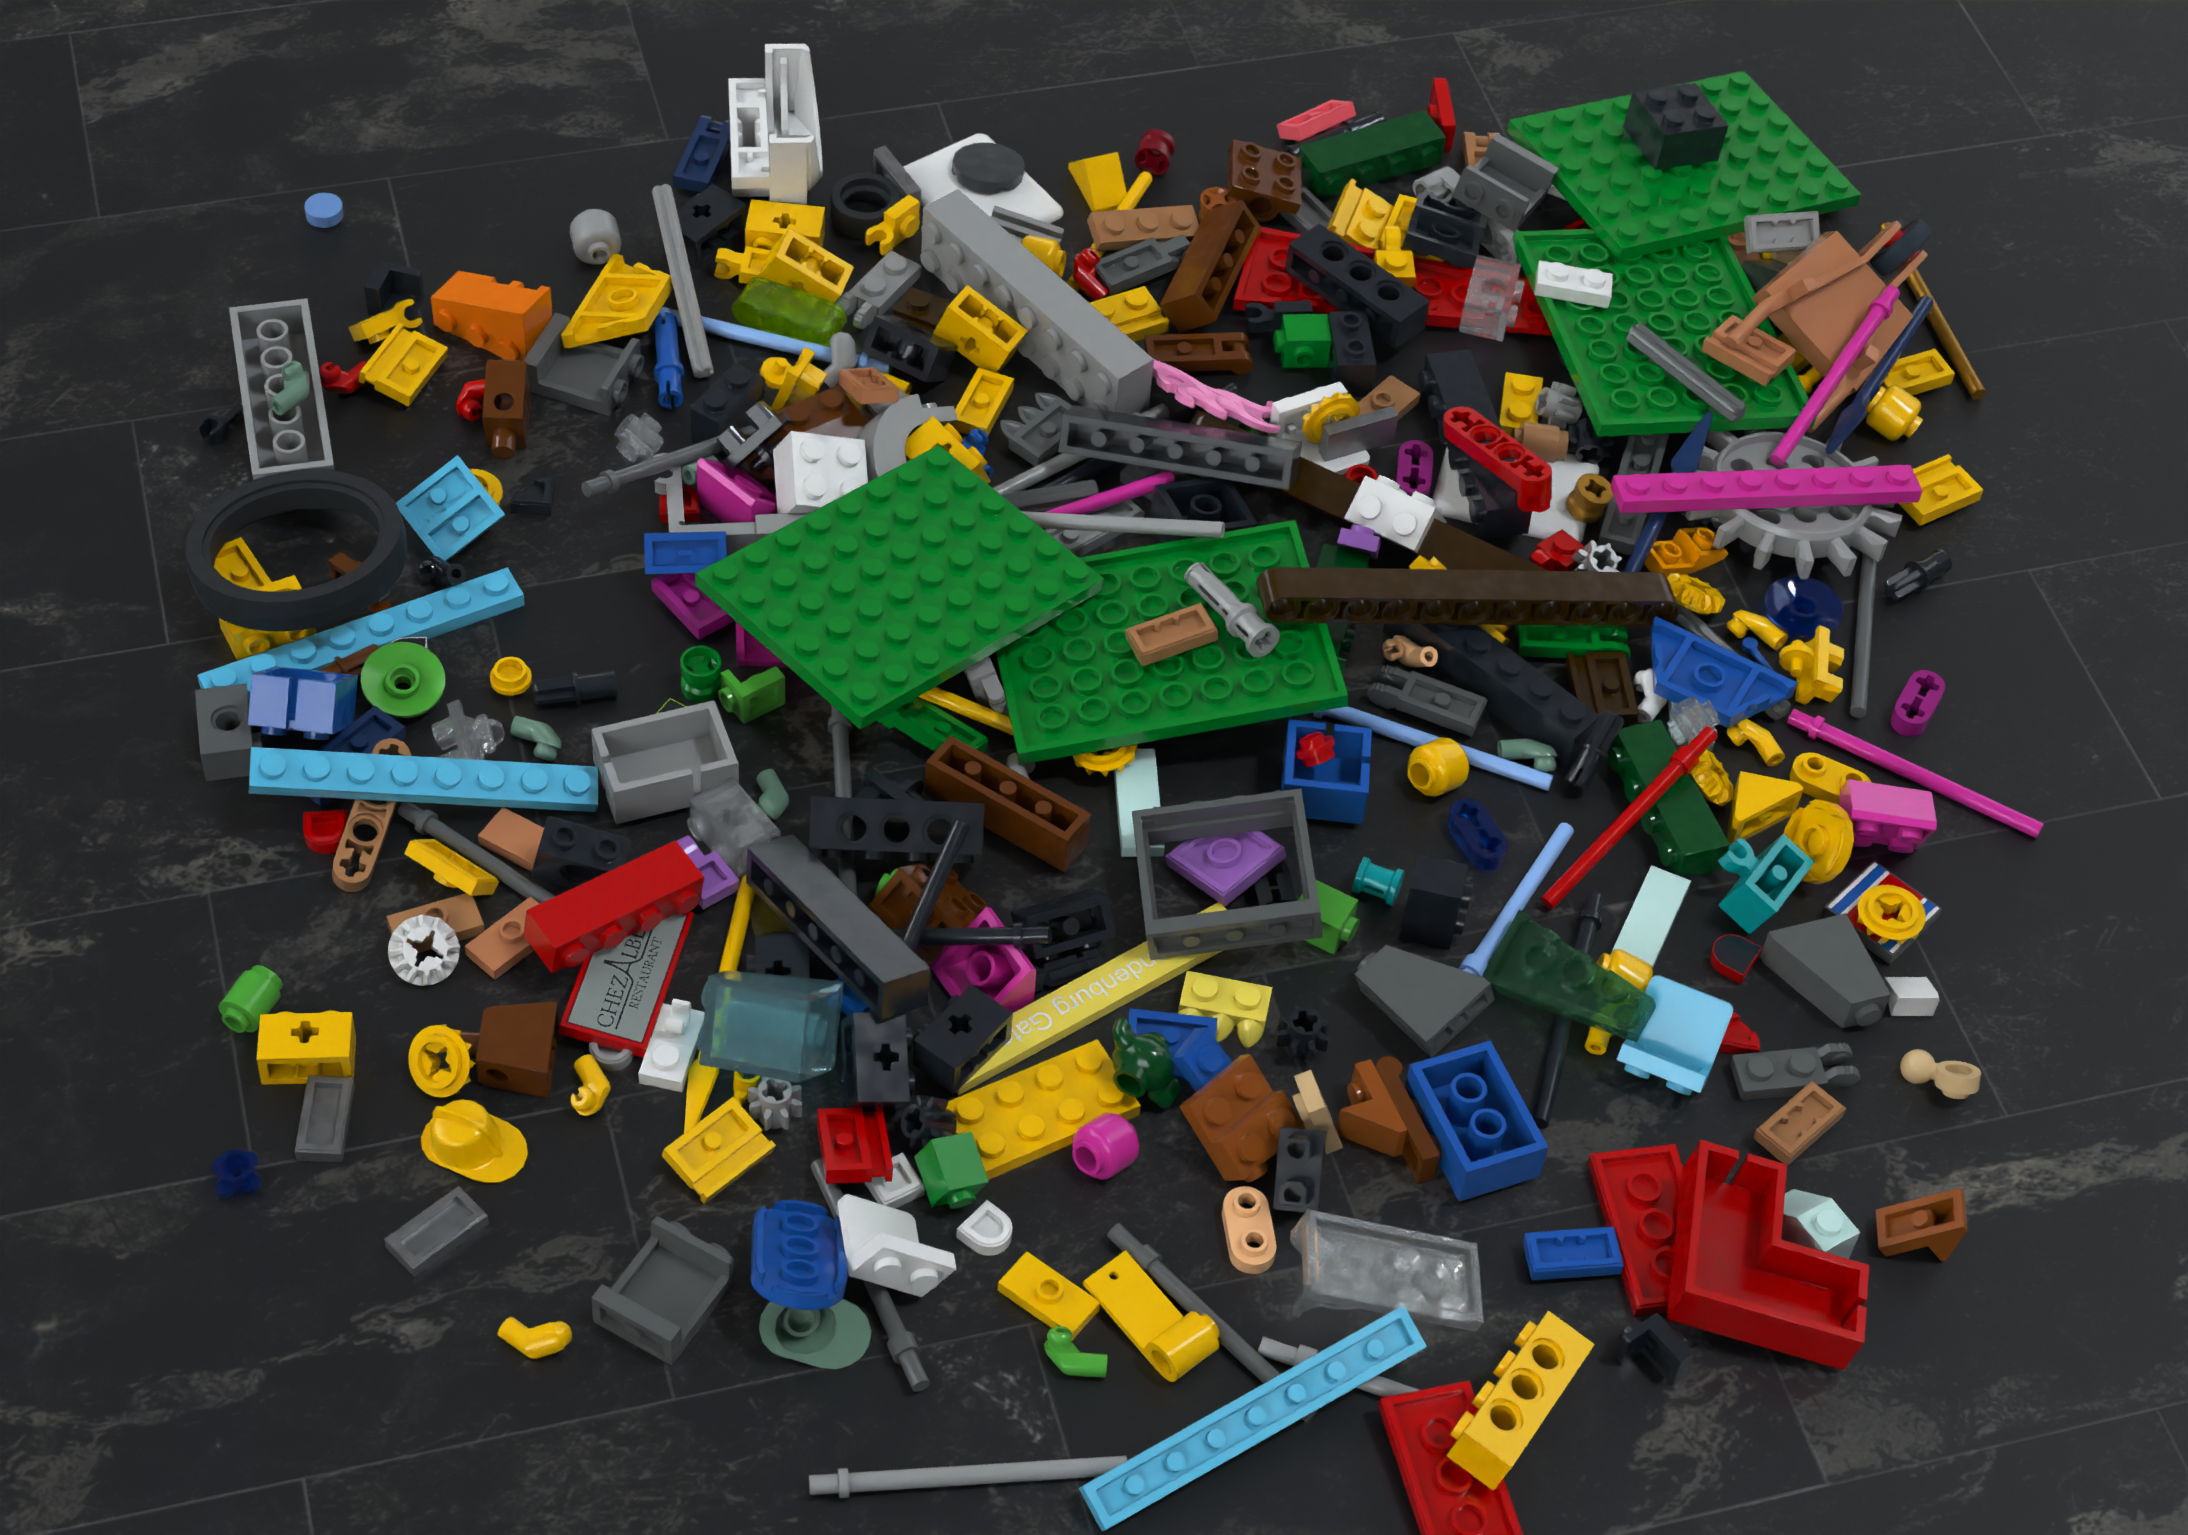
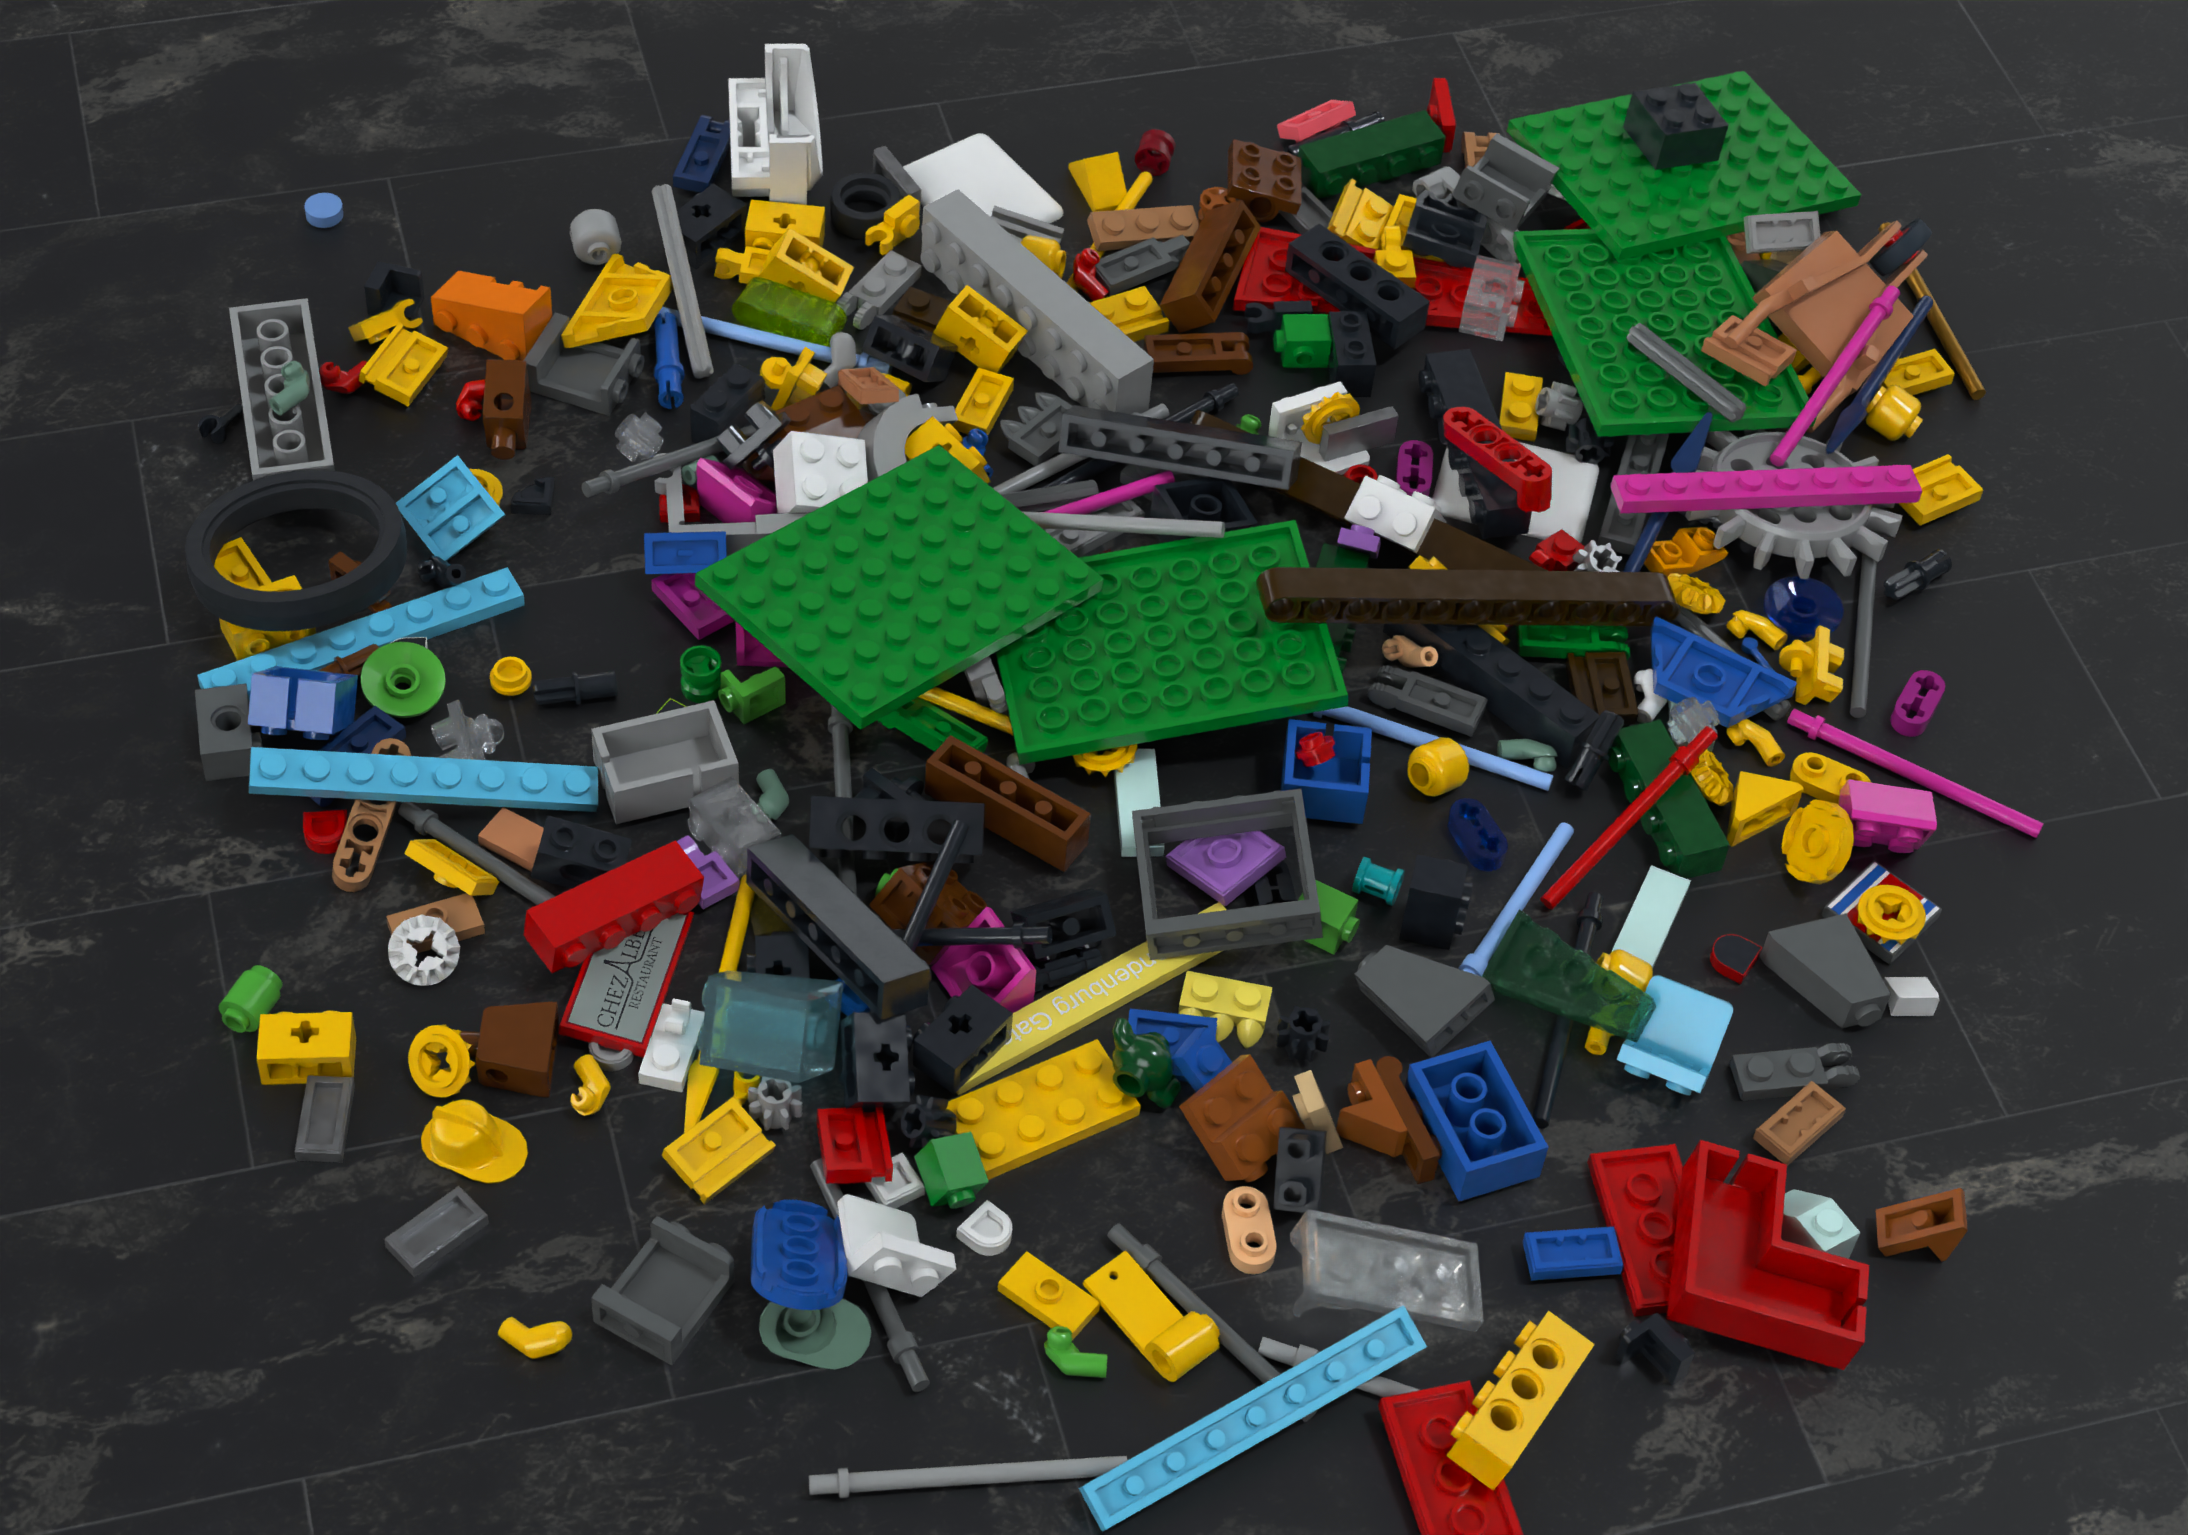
clear blue plate [212,1150,262,1197] -> none
nougat plate [465,896,539,980] -> none
sand green arm [510,715,562,762] -> none
black tile [952,143,1025,194] -> none
dark pink head [1072,1113,1139,1180] -> none
medium nougat plate [1125,603,1218,666] -> none
bright pink piece [1152,360,1281,433] -> none
light grey pin [1184,562,1280,658] -> none
medium nougat plate [1358,375,1421,421] -> none
medium nougat brick [1511,421,1569,463] -> none
white plate [1534,261,1613,308] -> none
pearl gold wheel [1566,473,1613,523] -> none
teal brick [1718,834,1815,934] -> none
red tile [1718,1012,1760,1055] -> none
tan plate [1900,1049,1981,1099] -> none

